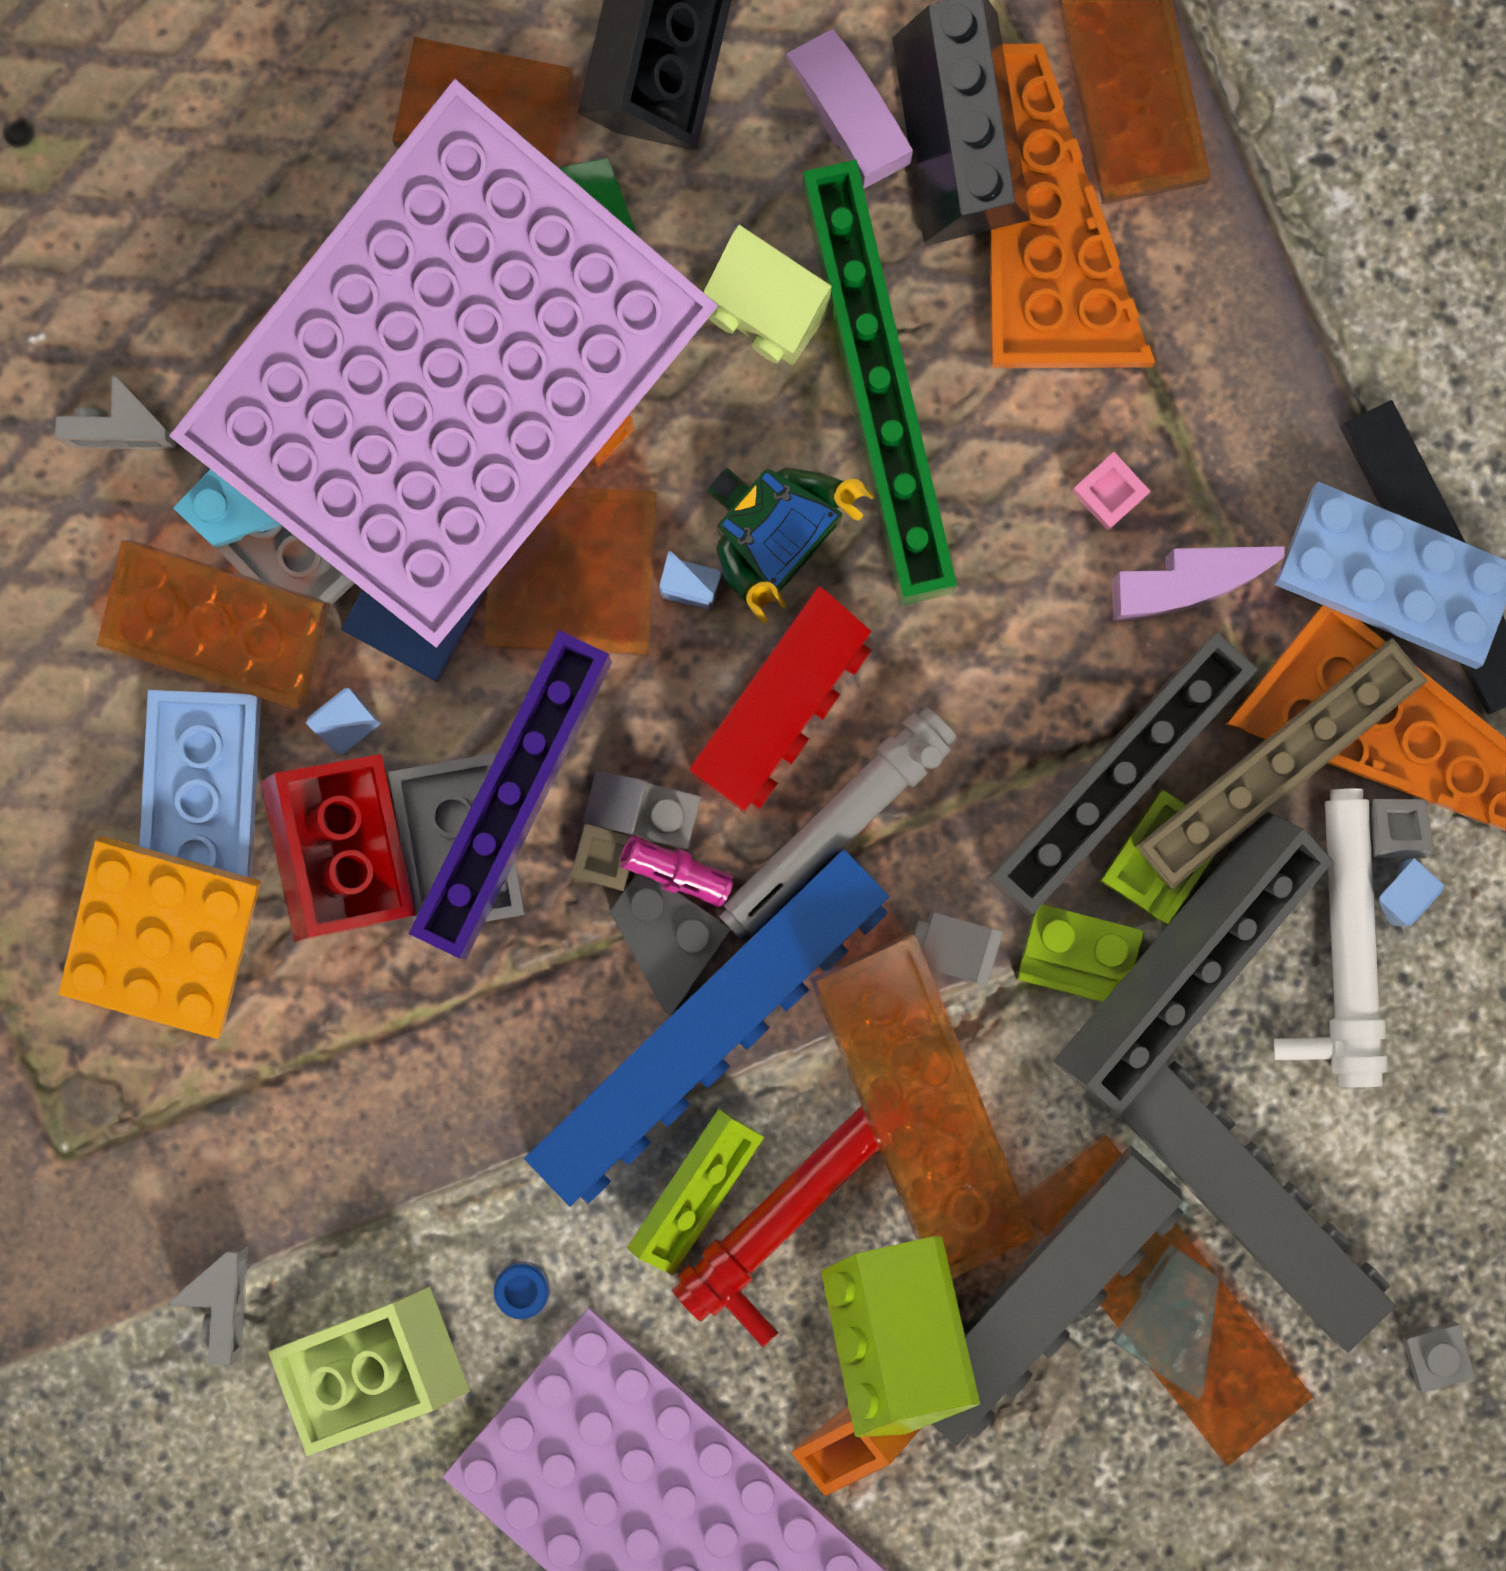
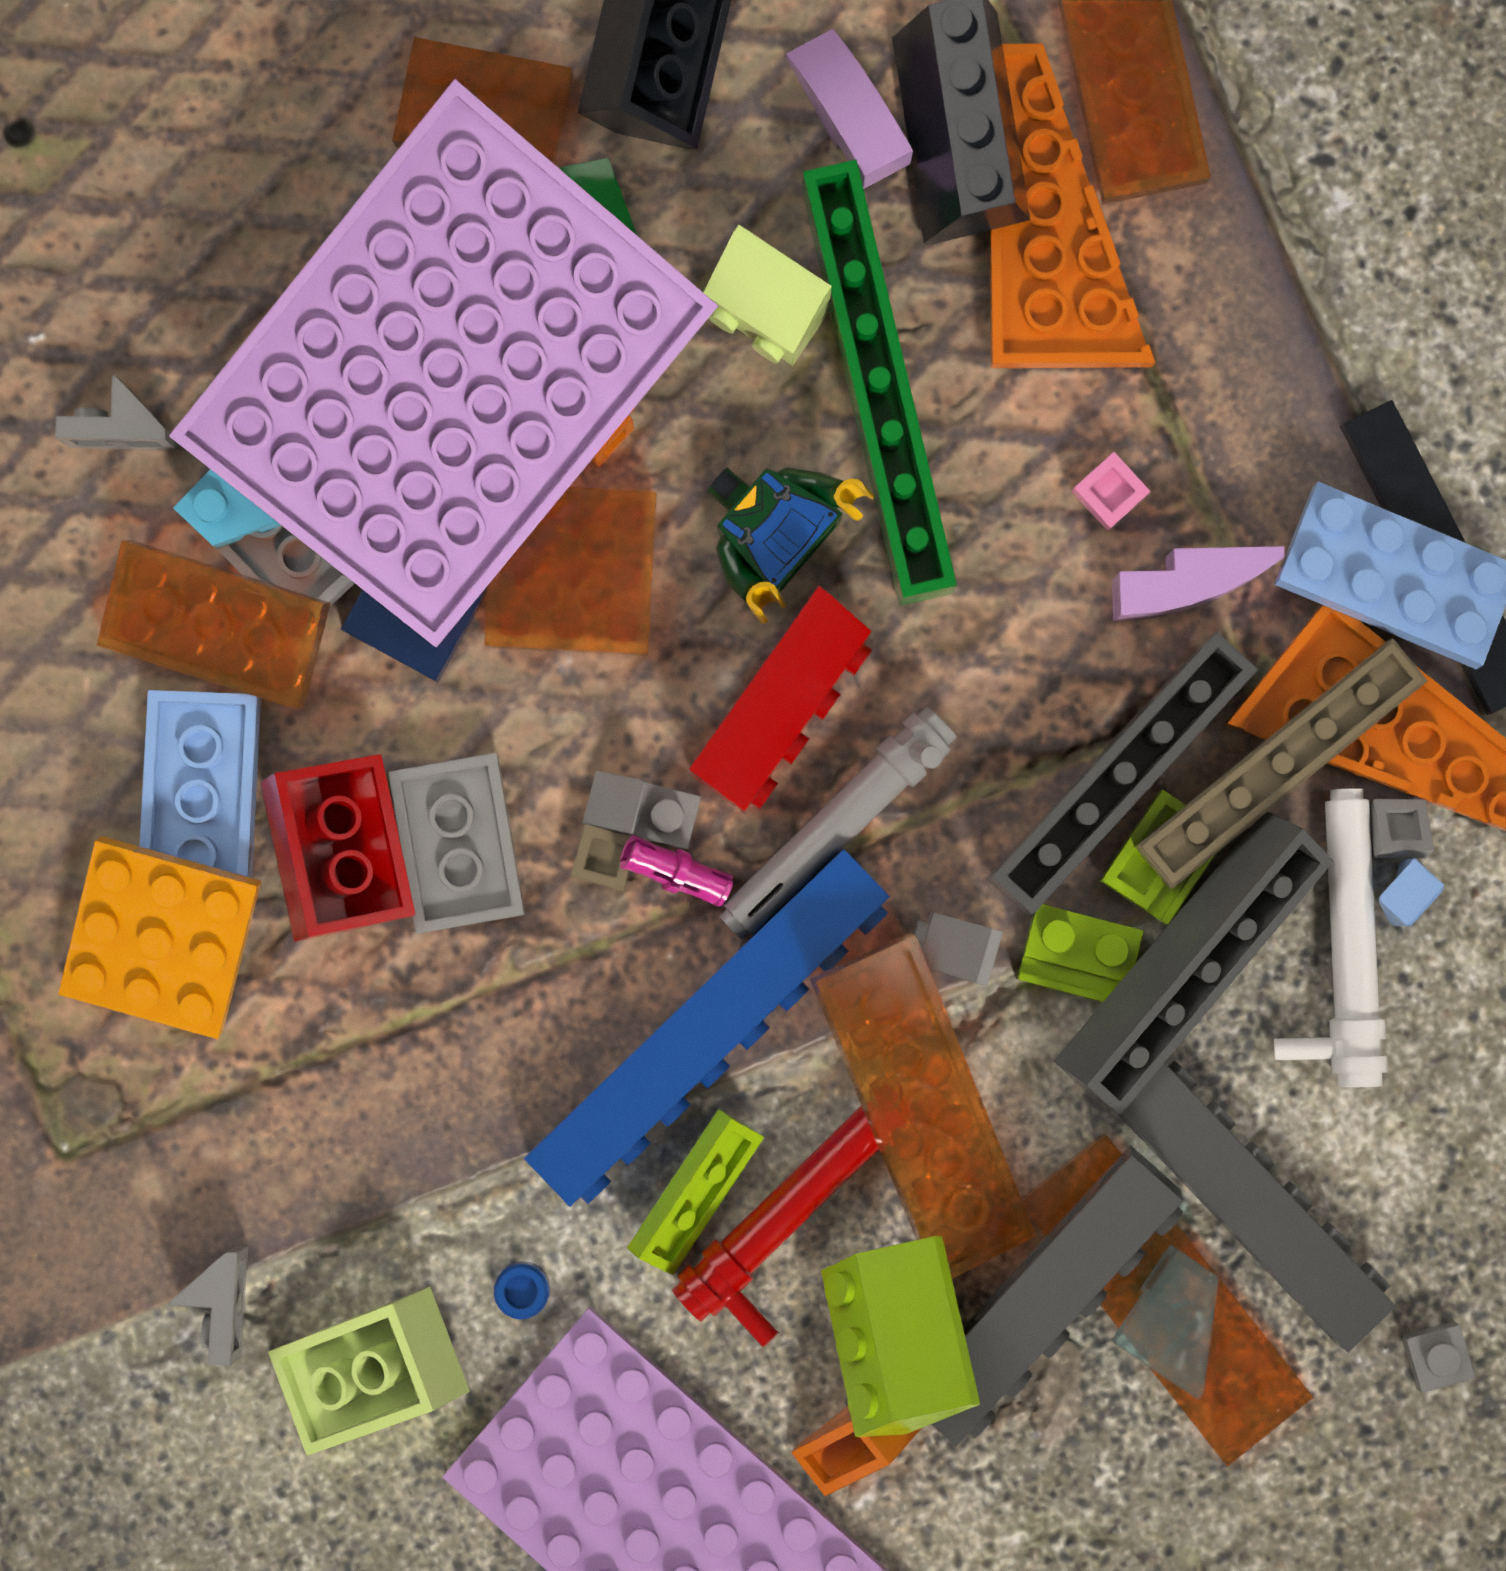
light blue slope [306,688,382,755] -> none
dark purple brick [409,630,612,959] -> none
dark grey wing [610,873,731,1016] -> none
light blue slope [659,551,721,611] -> none

